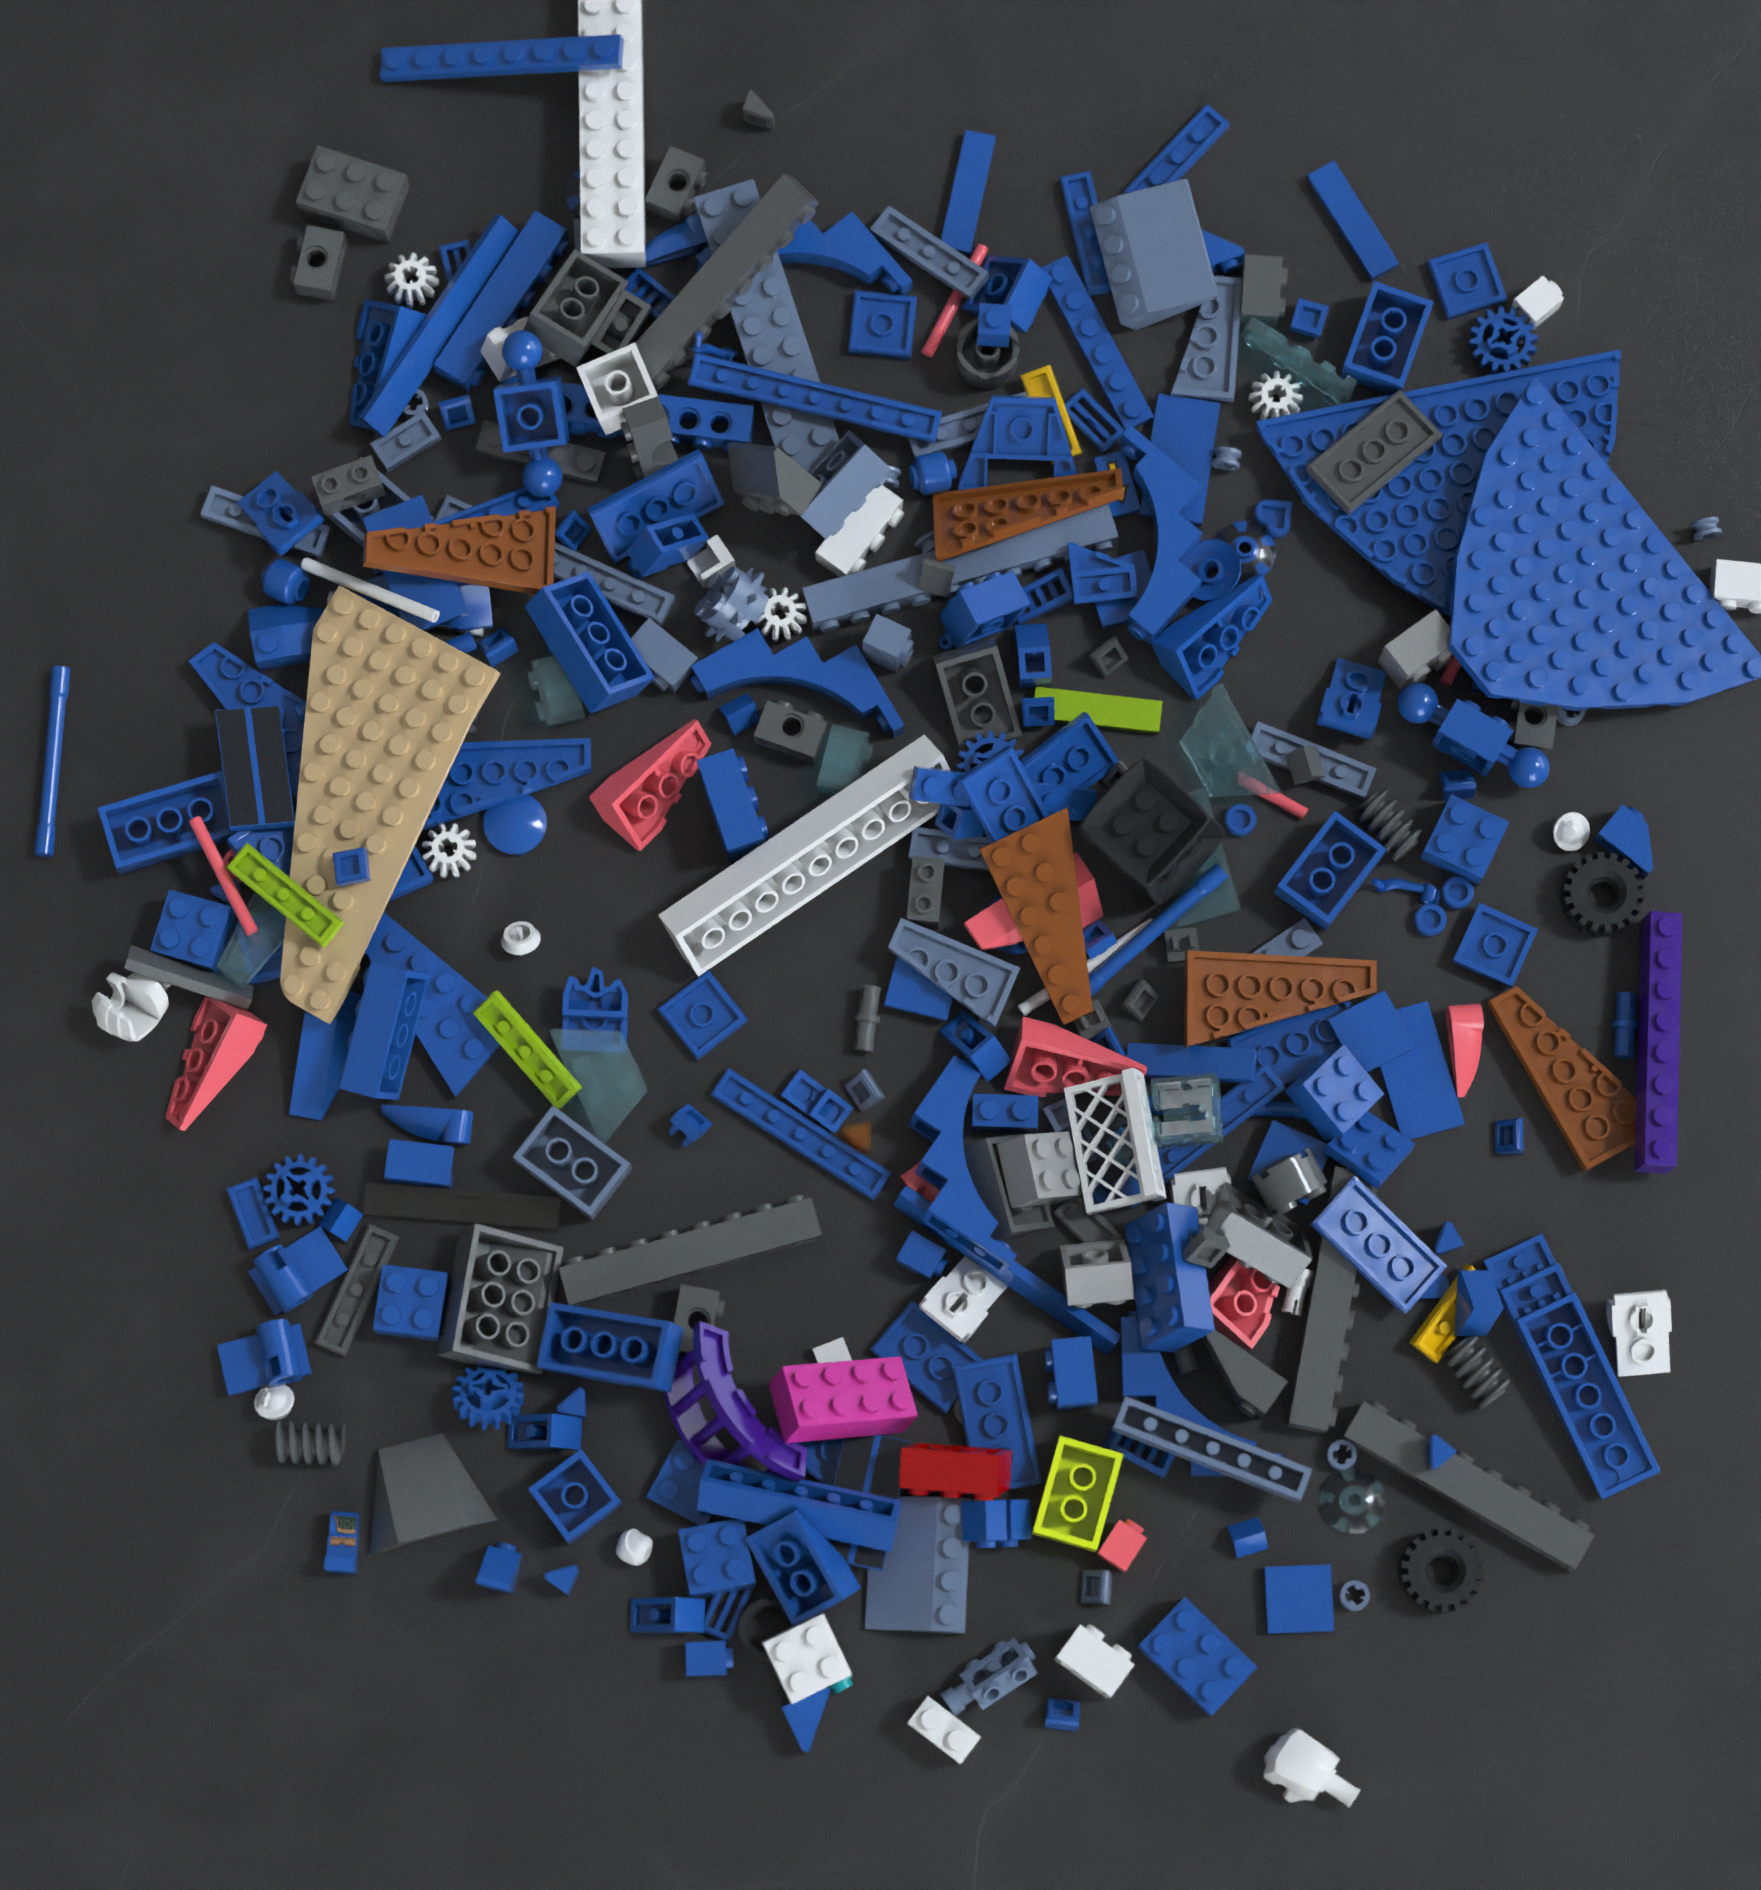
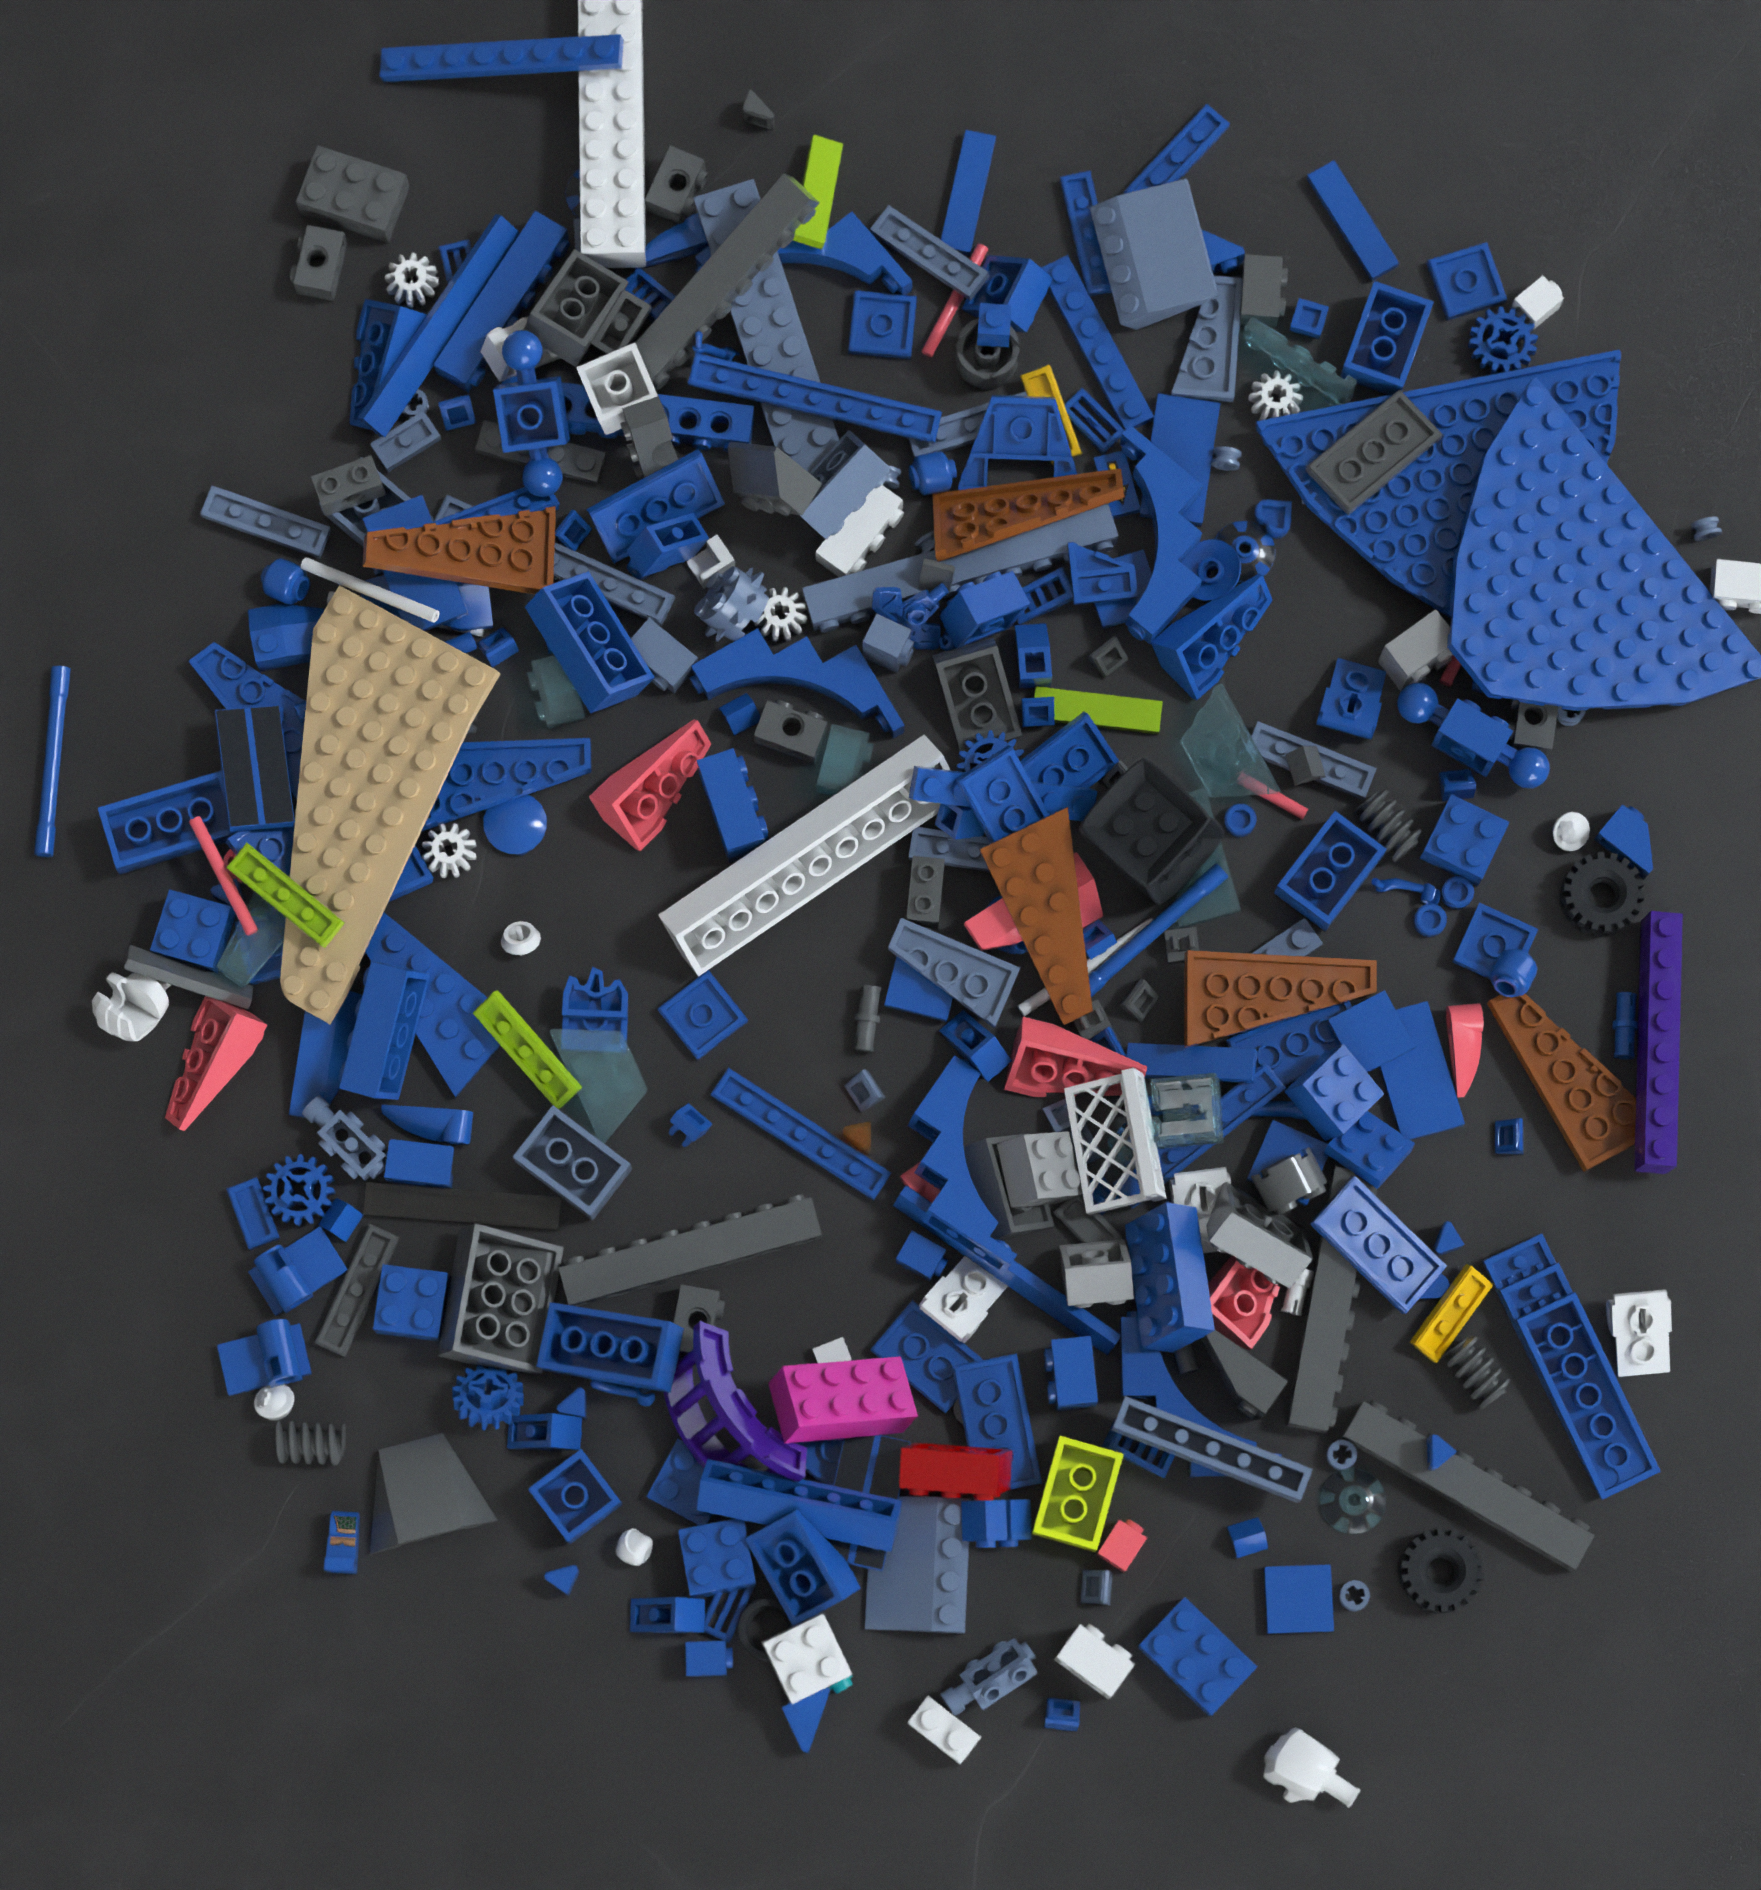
blue piece [237,471,325,557] -> none
blue tile [333,847,371,887] -> none
blue slope [476,1542,523,1594] -> none
blue slope [779,1069,853,1134] -> none
blue brick [971,1094,1038,1134] -> none
dark grey tile [1182,1224,1230,1268] -> none
blue slope [1454,1270,1504,1336] -> none
none -> sand blue brick [302,1095,387,1181]
none -> blue piece [590,1380,655,1406]
none -> lime tile [793,134,843,249]
none -> blue piece [872,583,949,649]
none -> blue head [1490,949,1538,997]

